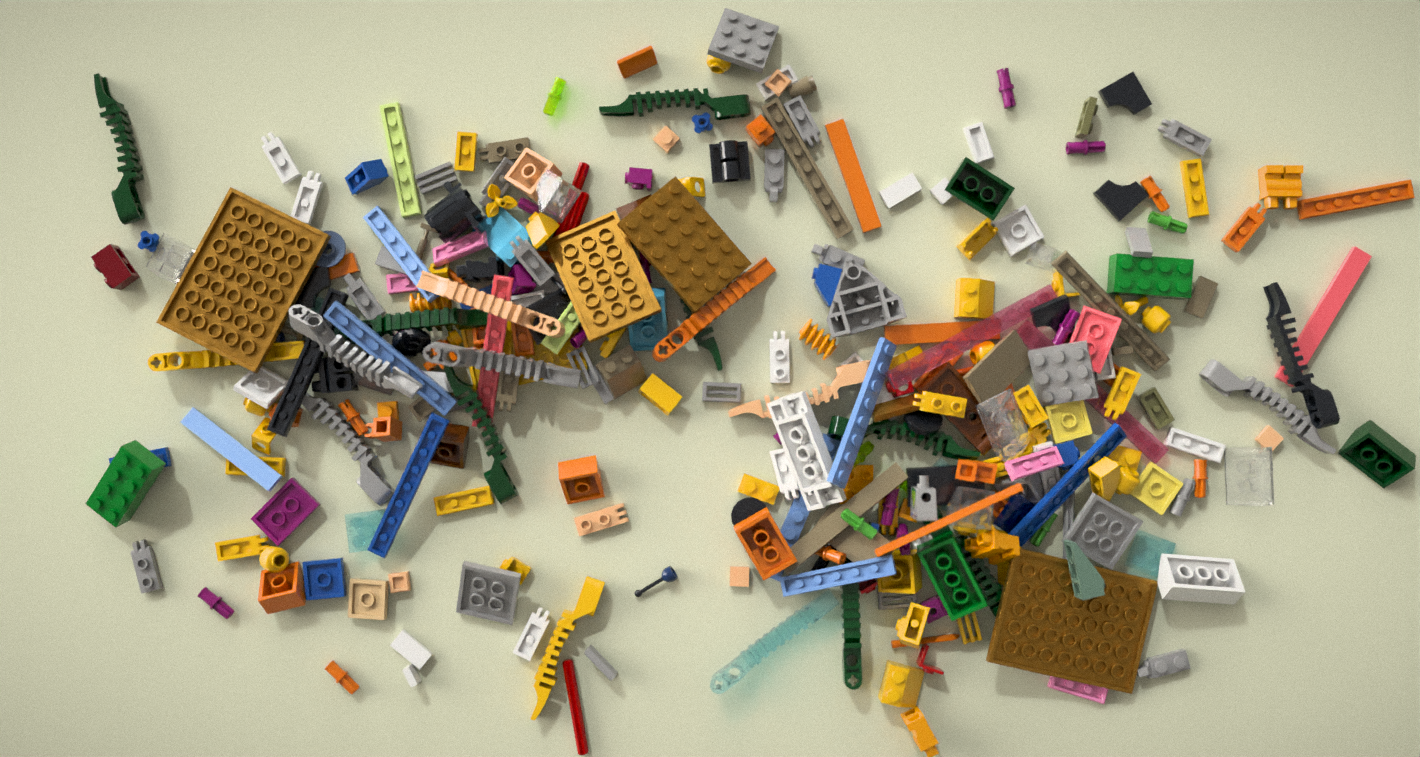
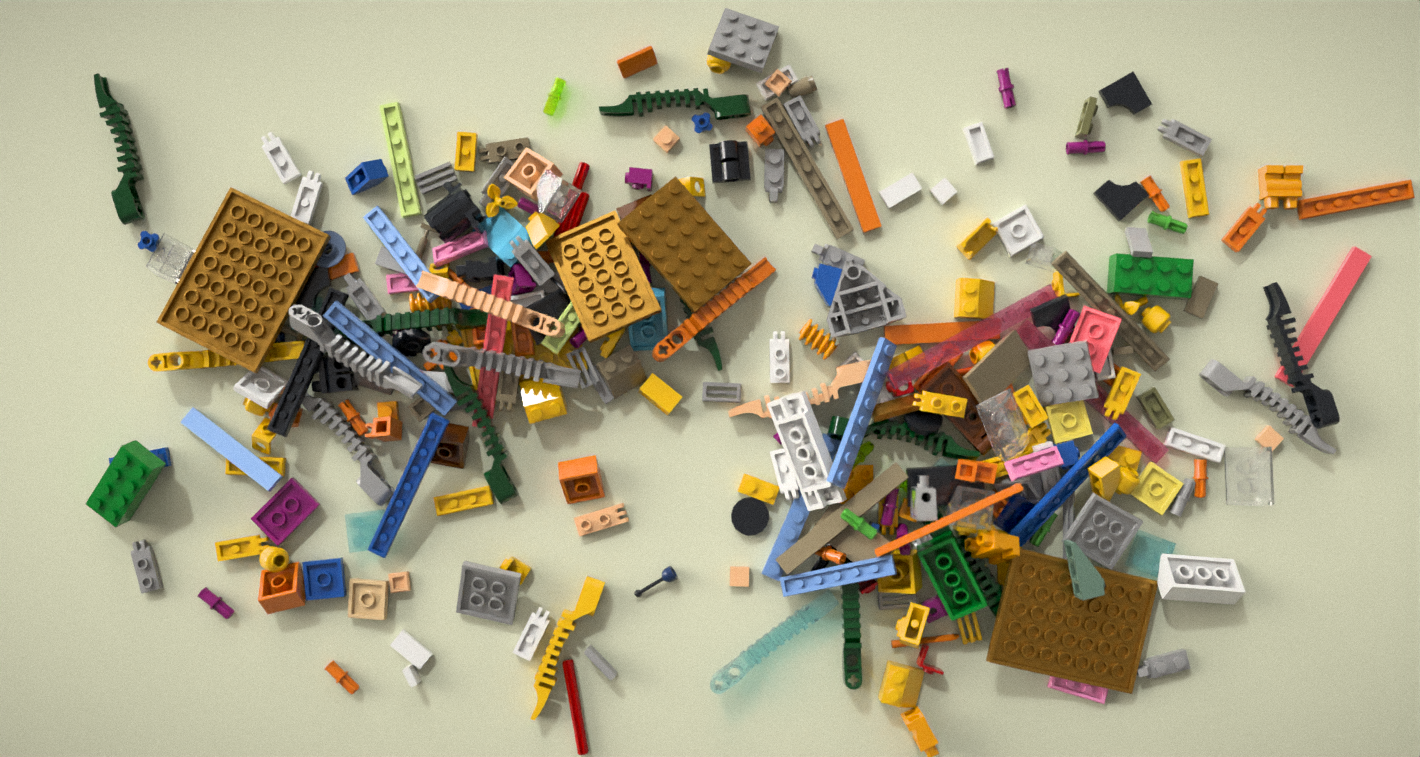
dark red brick [91,244,140,290] -> none
orange slope [733,507,797,580] -> none
dark green slope [945,157,1015,221] -> none
dark green slope [1338,420,1416,488] -> none
none -> yellow slope [519,378,567,424]

